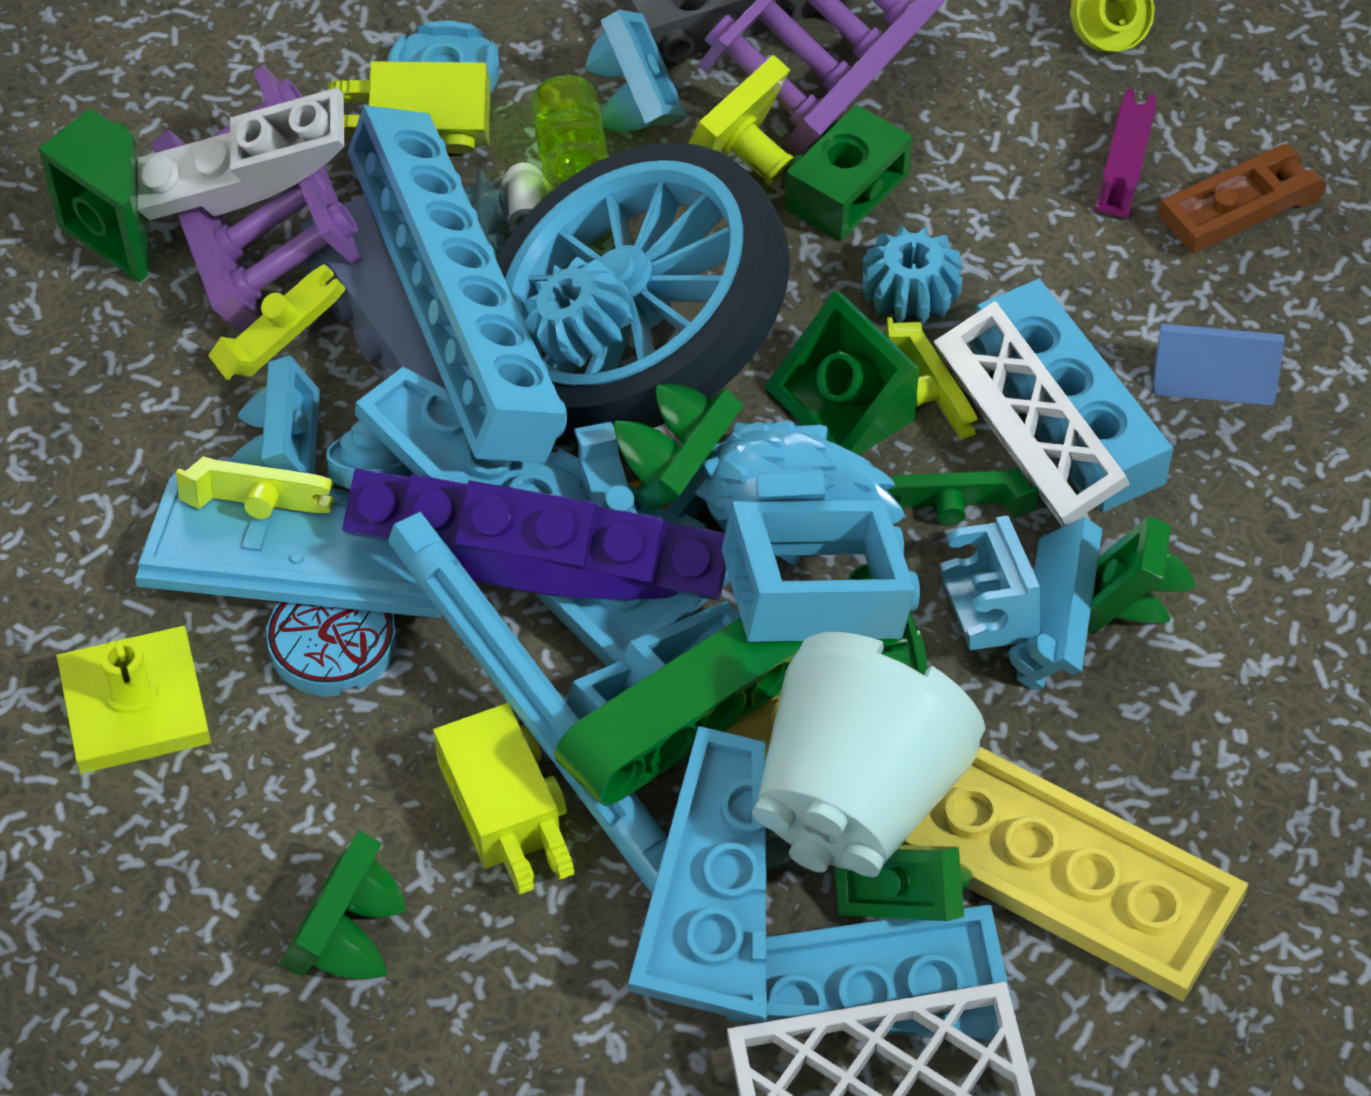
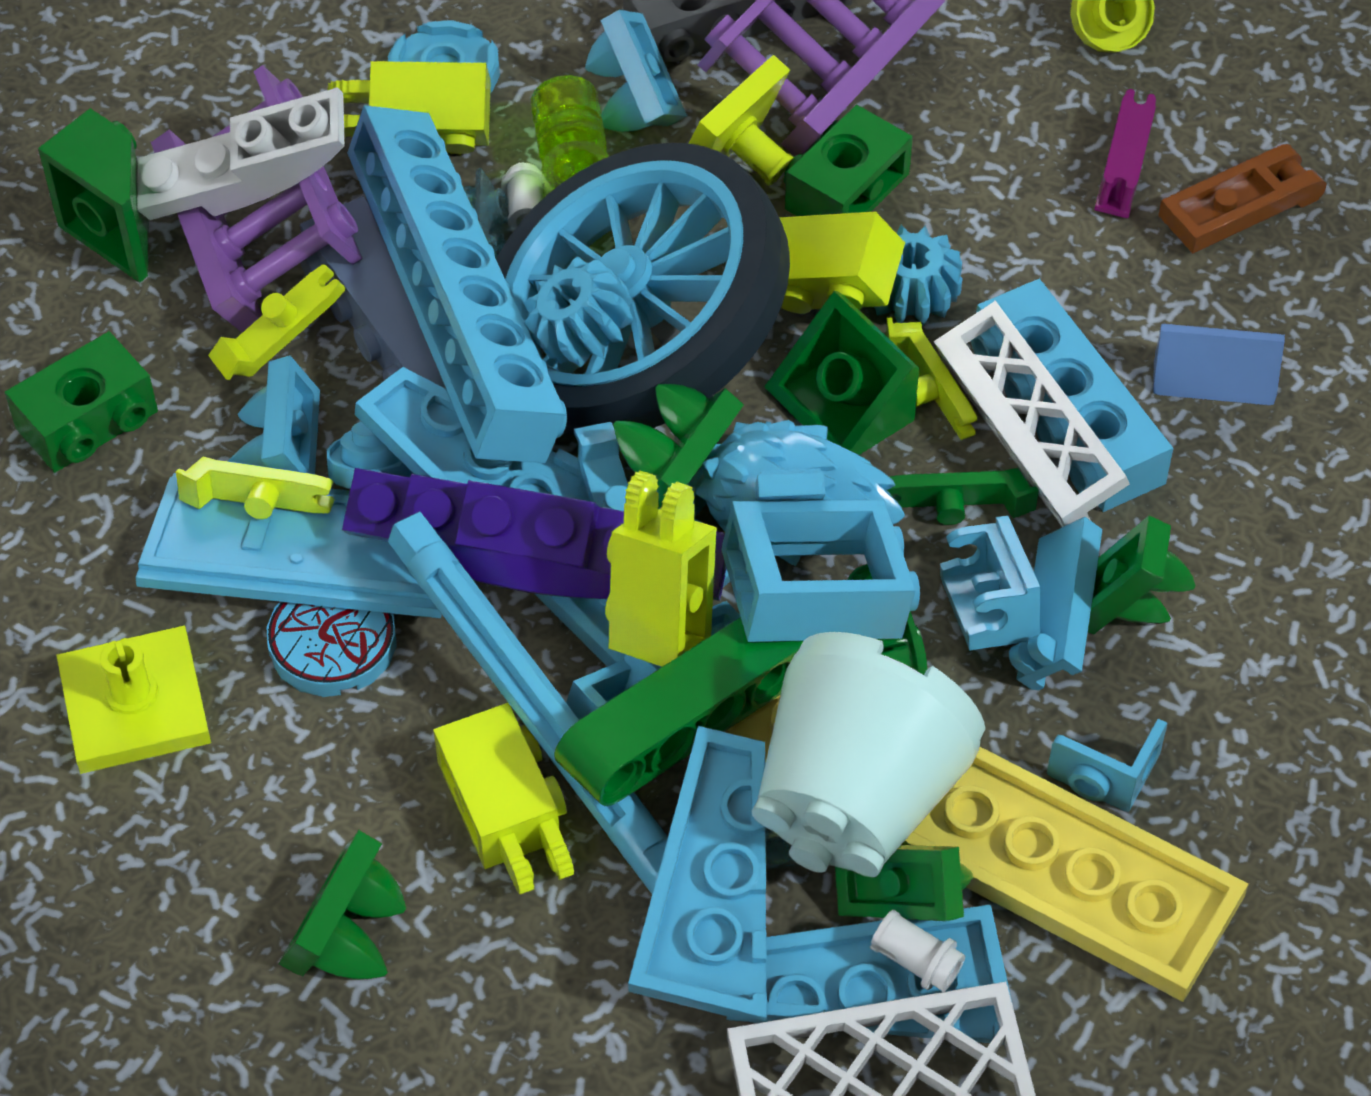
none -> green brick [4,331,158,473]
none -> neon yellow hinge [605,470,717,667]
none -> neon yellow hinge [779,211,905,314]
none -> white pin [870,910,965,992]
none -> medium azure bracket [1047,719,1168,813]

